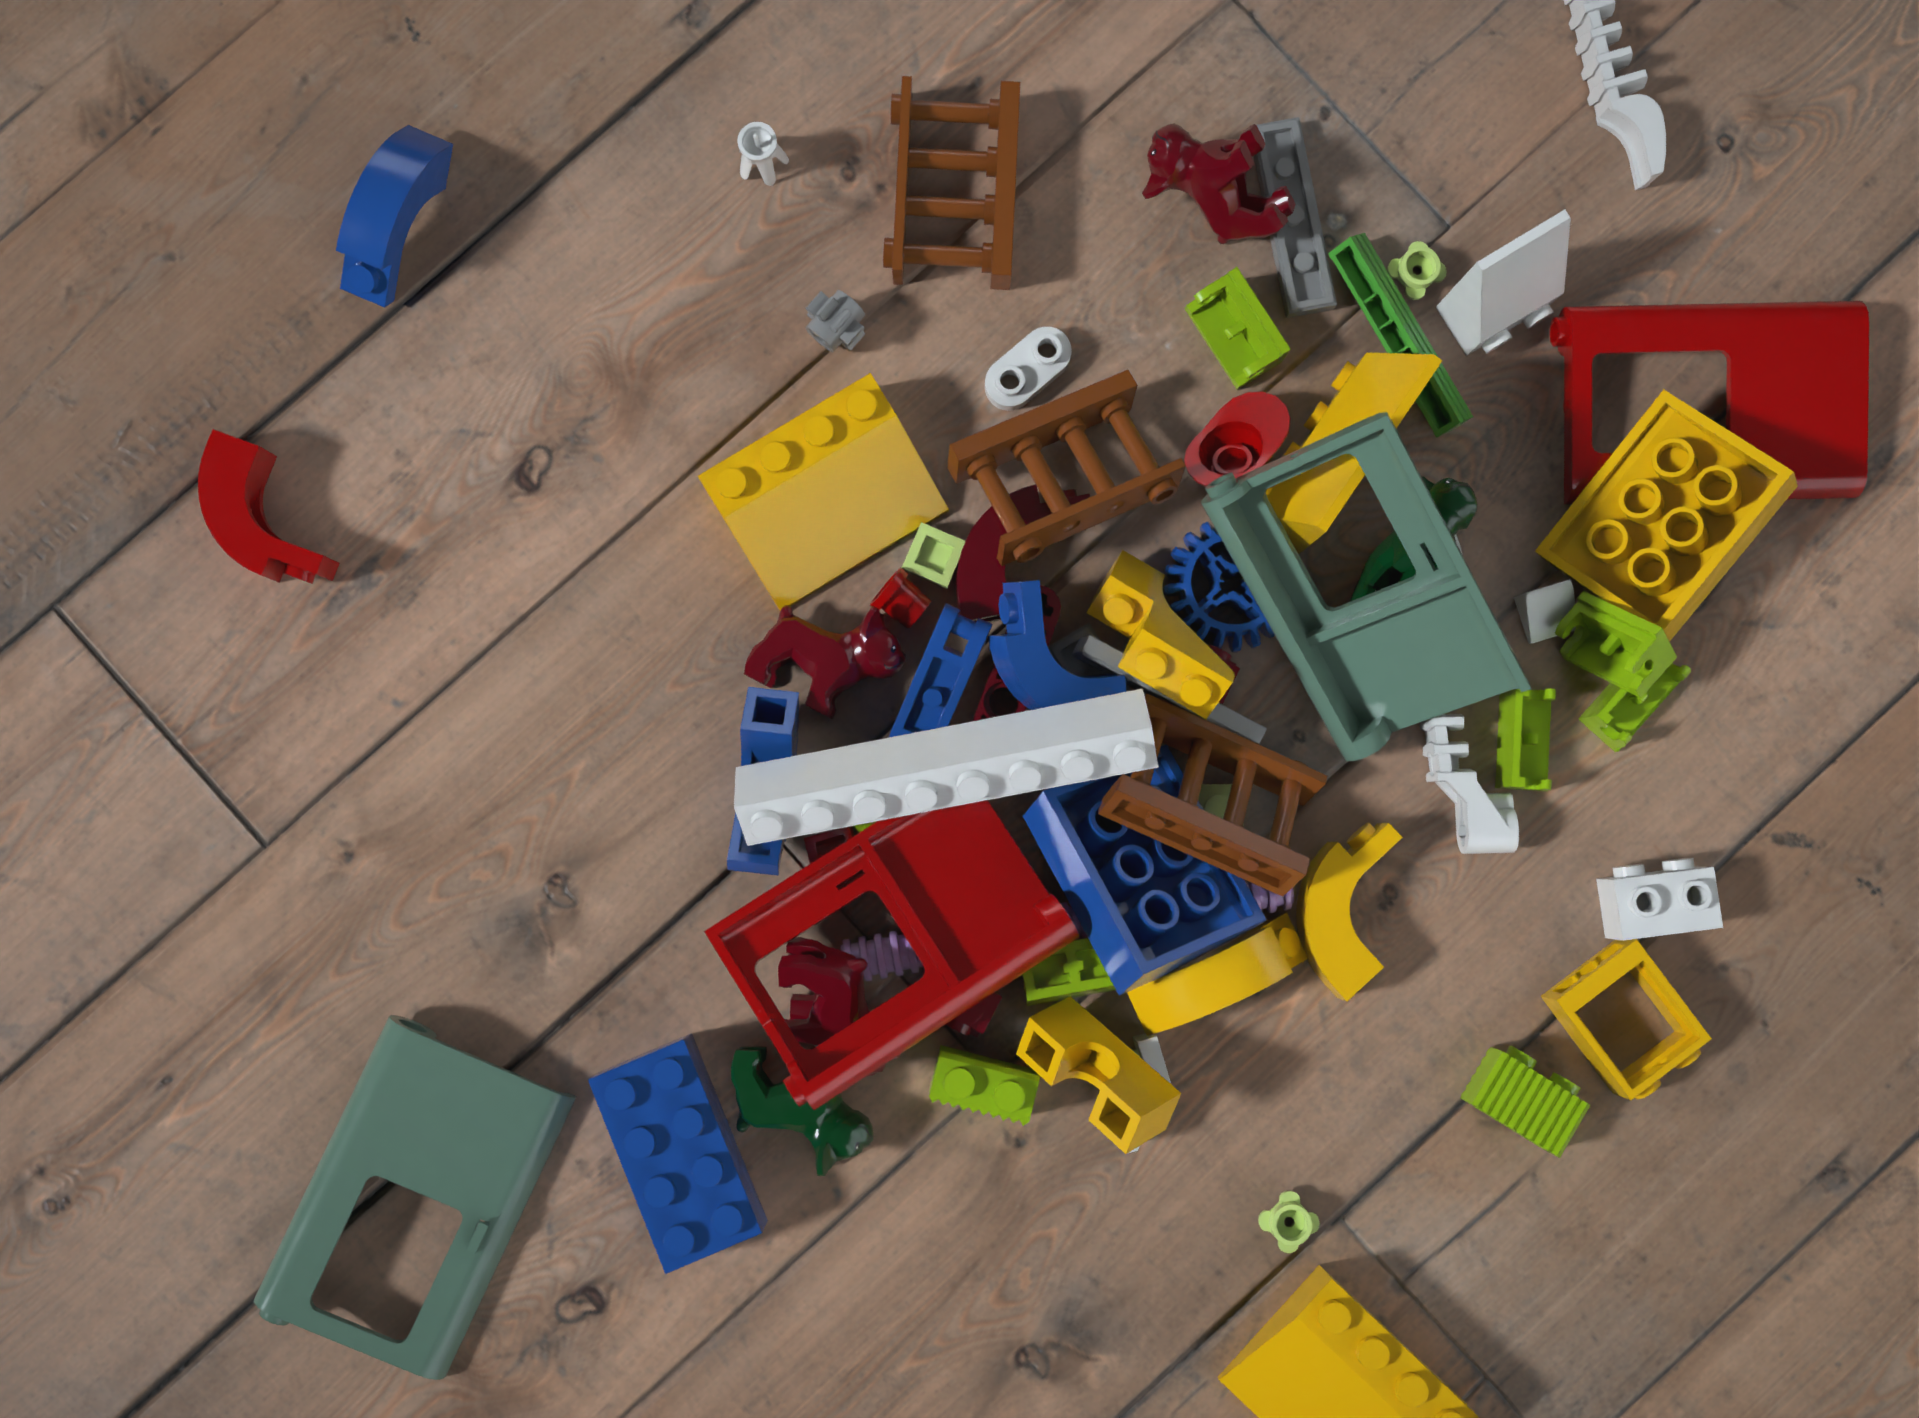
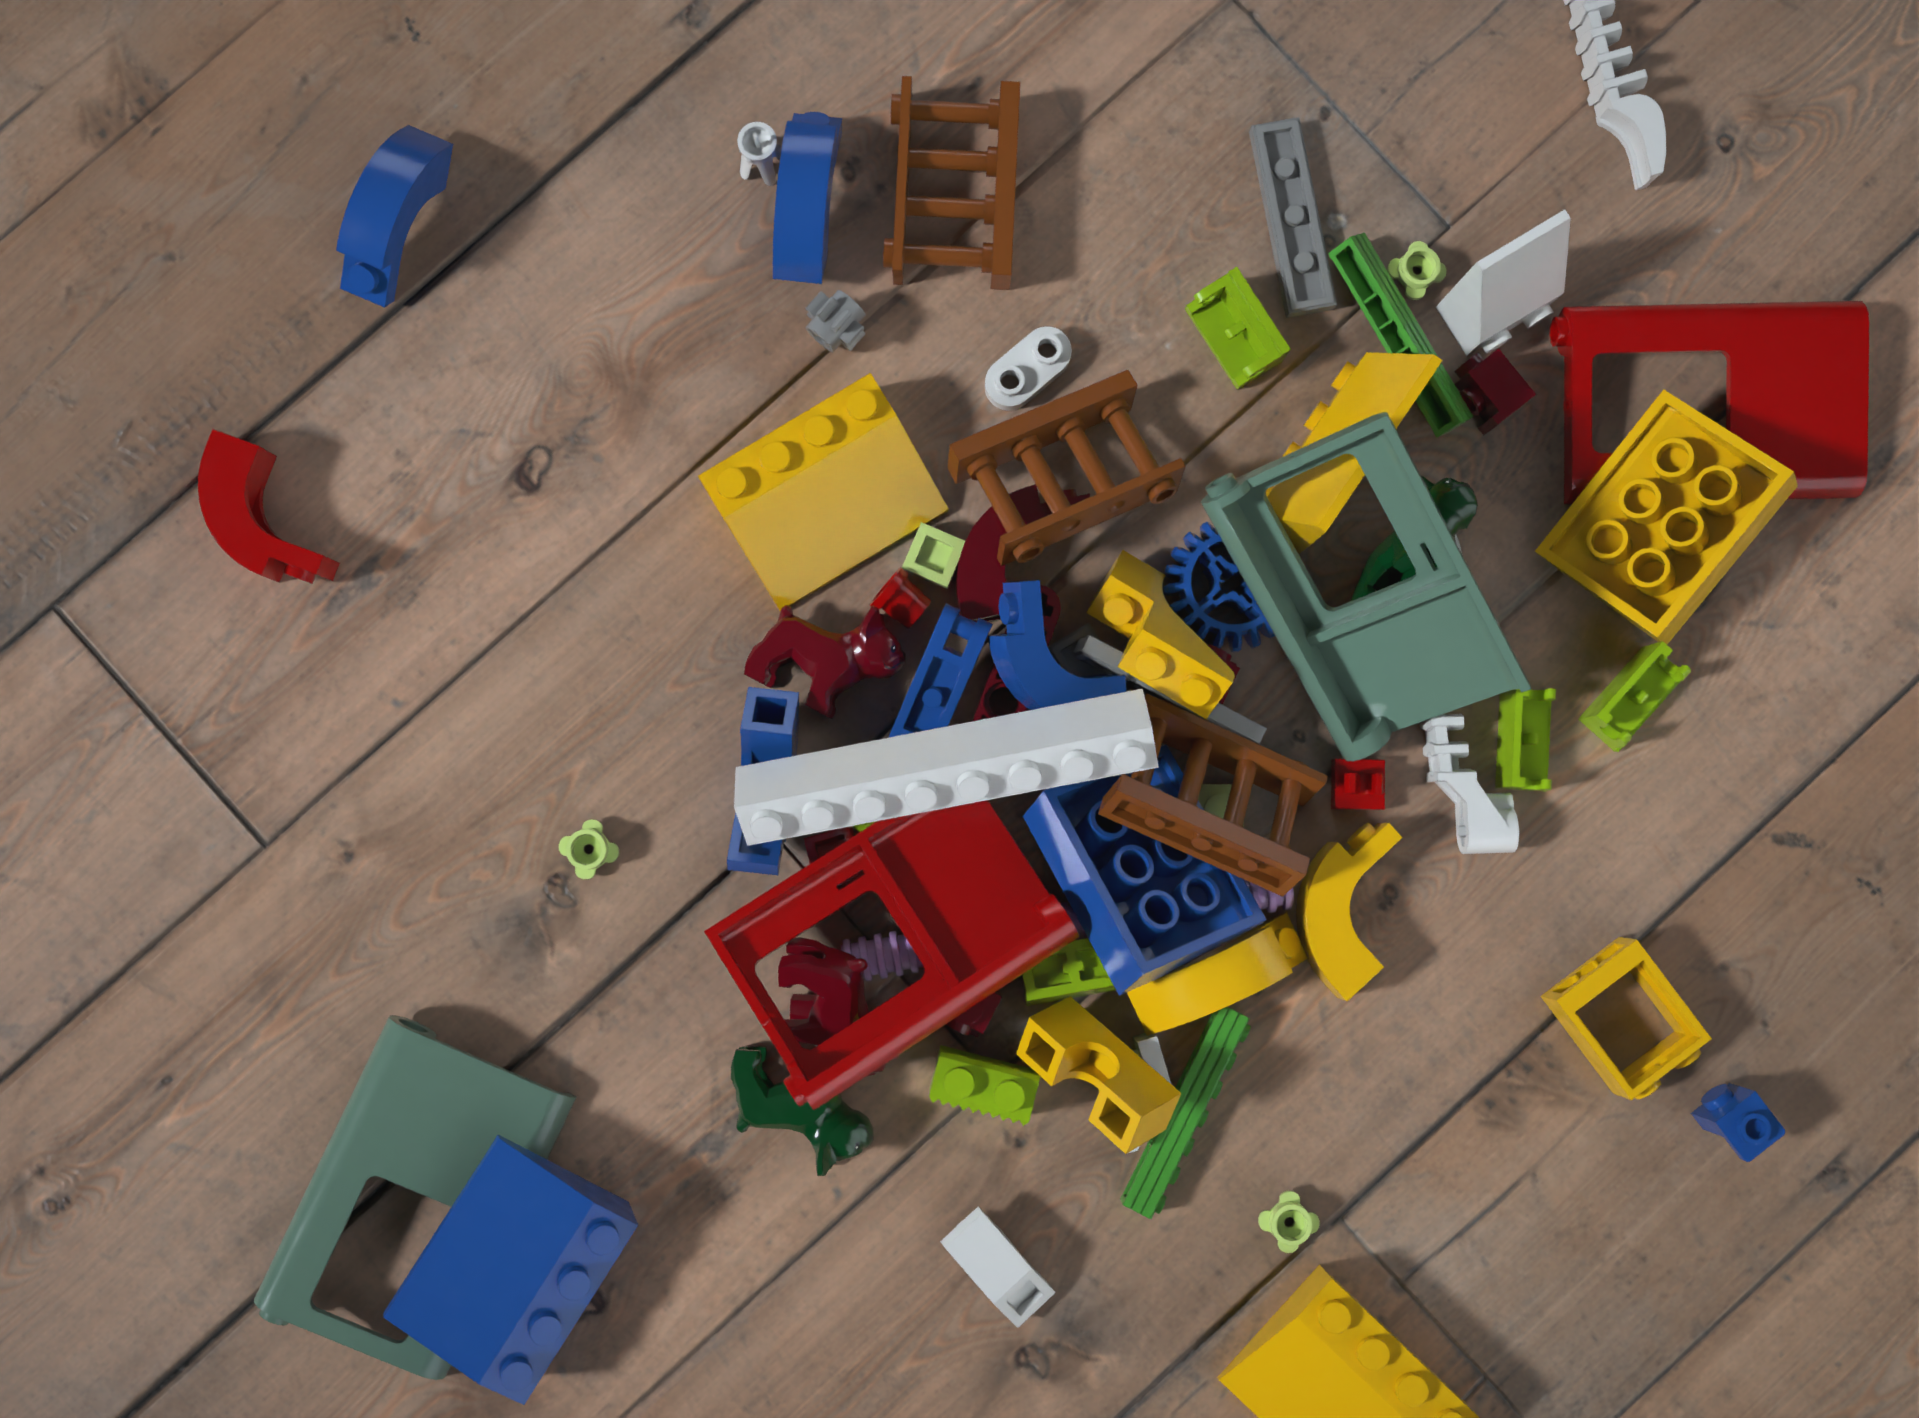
blue brick [588,1033,768,1274] -> none
dark red animal [1142,123,1296,244] -> none
red piece [1184,391,1291,486] -> none
lime brick [1460,1046,1591,1158] -> none
white slope [1514,579,1576,644] -> none
lime hinge [1555,591,1677,698] -> none
white brick [1596,858,1723,941] -> none
none -> blue slope [383,1135,638,1405]
none -> yellowish green plate [559,819,619,879]
none -> blue arch [773,112,842,284]
none -> white slope [940,1207,1056,1328]
none -> bright green piece [1120,1007,1251,1219]
none -> red tile [1331,759,1385,810]
none -> dark red brick [1454,348,1536,435]
none -> blue bracket [1691,1083,1785,1162]

